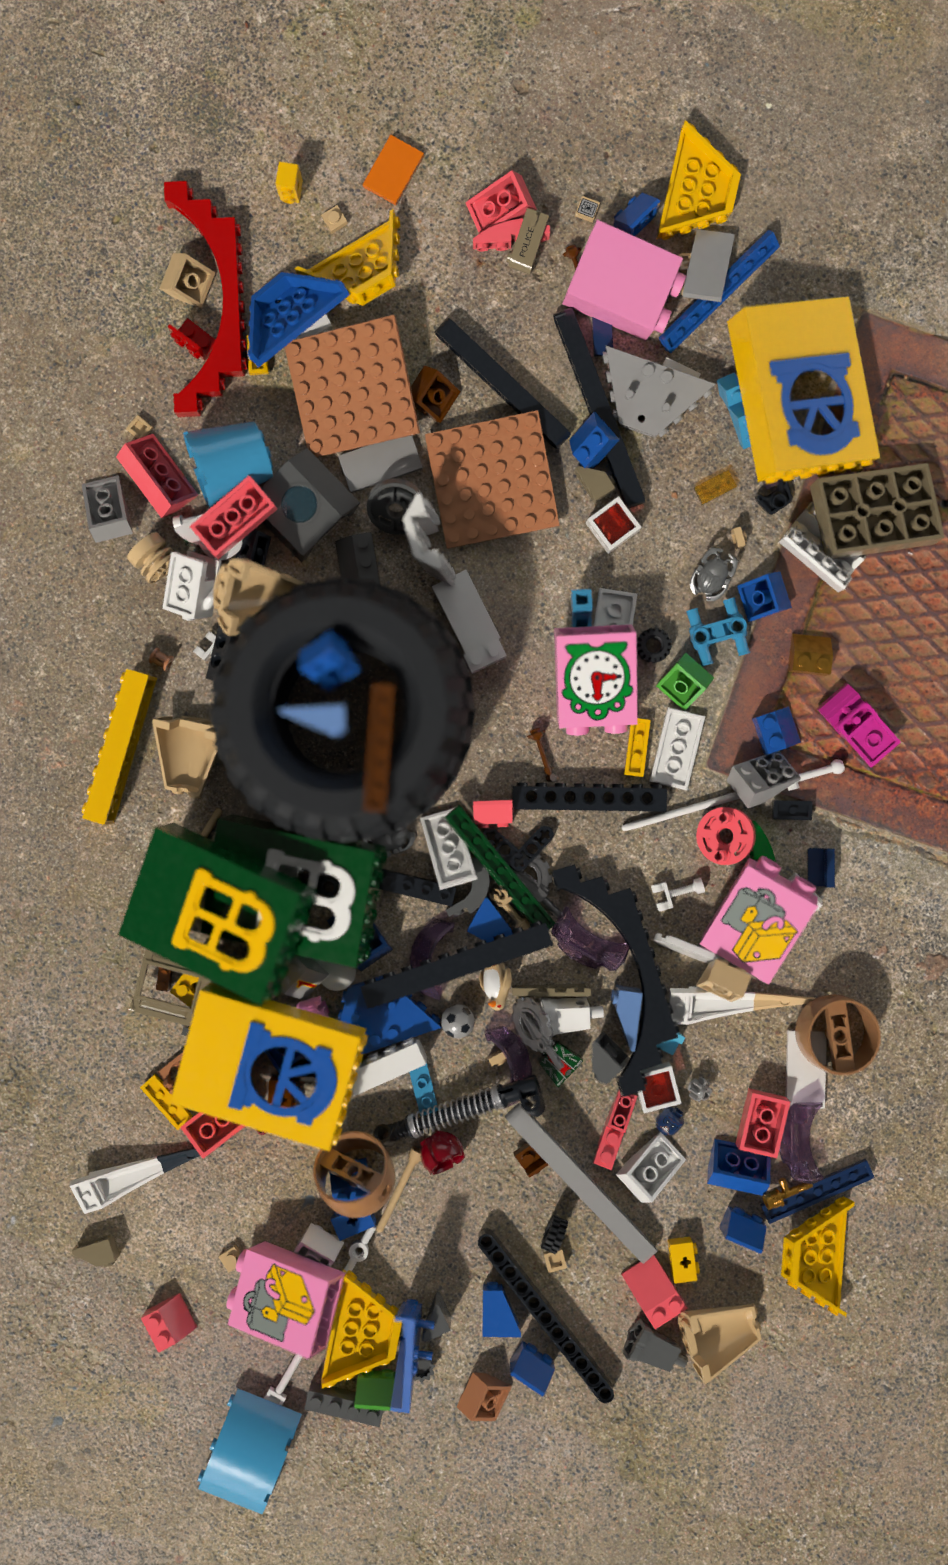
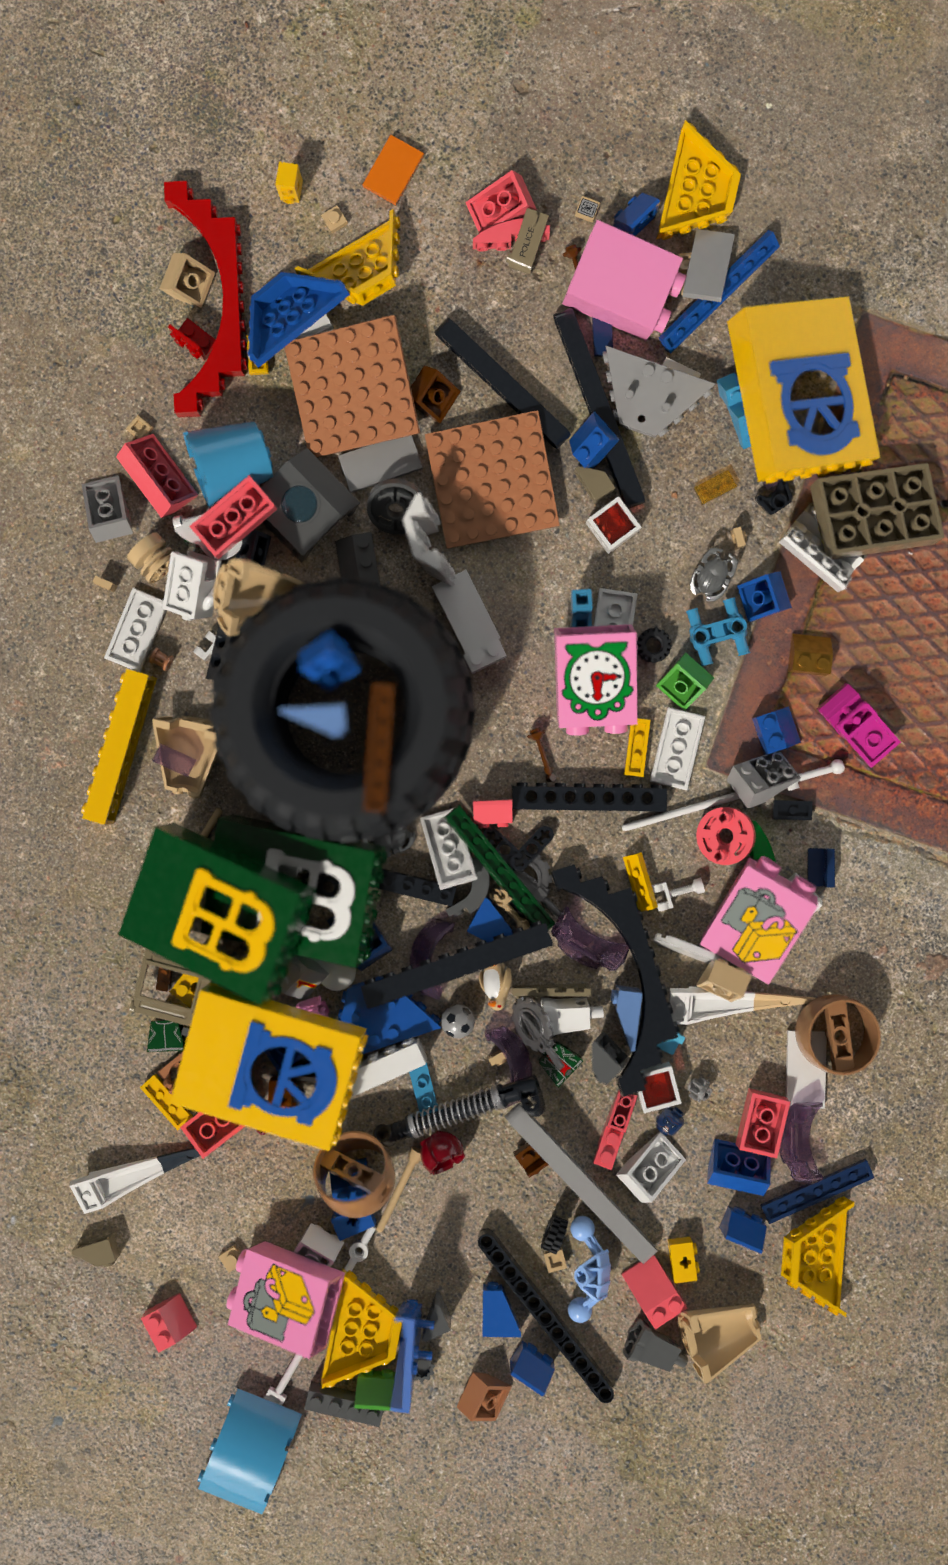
pearl gold piece [762,1178,813,1210] -> none
none -> tan tile [93,576,117,592]
none -> white tile [104,588,166,673]
none -> dark green torso [147,1018,187,1052]
none -> tile [152,743,196,777]
none -> light blue piece [568,1216,611,1323]
none -> yellow plate [623,852,658,912]

